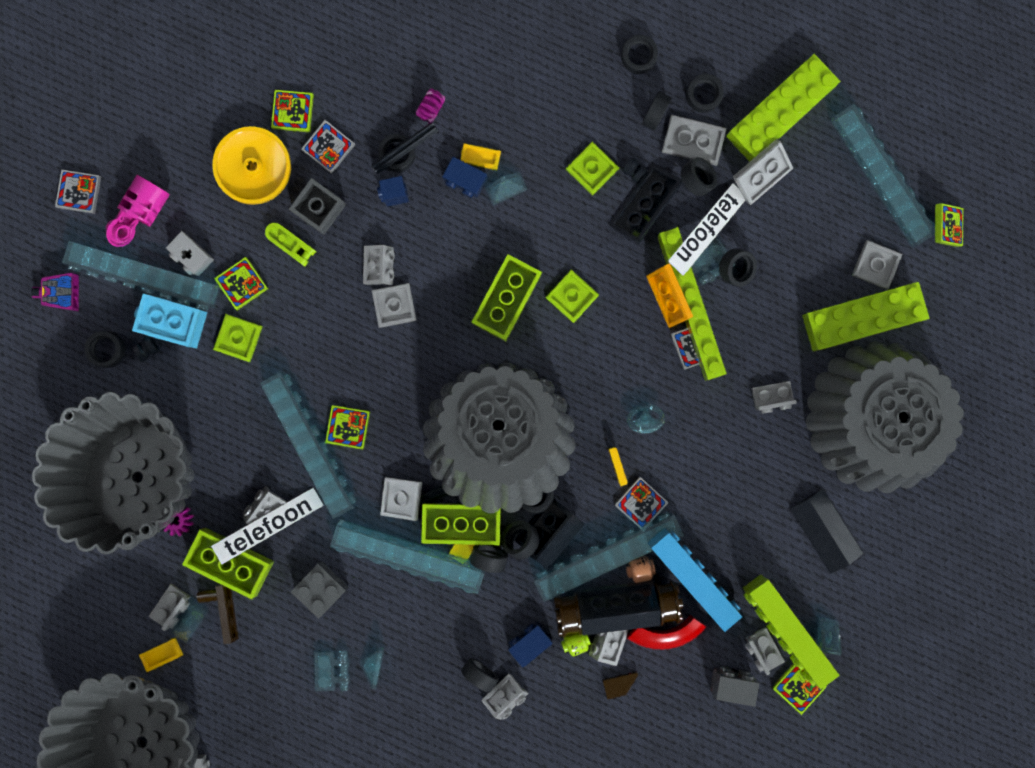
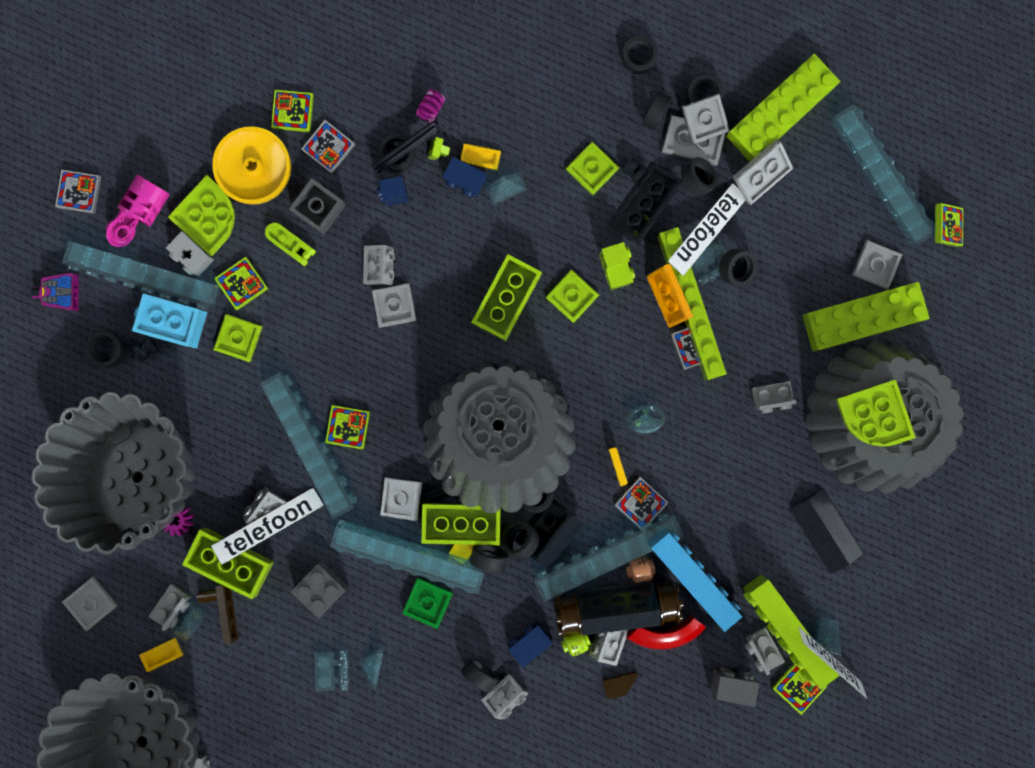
none -> light grey tile [62,577,117,632]
none -> lime plate [168,175,235,256]
none -> green plate [402,577,453,629]
none -> lime tile [427,137,450,160]
none -> lime brick [599,242,635,290]
none -> light grey tile [682,94,730,144]
none -> white sticker [798,626,867,698]
none -> lime plate [836,379,916,446]

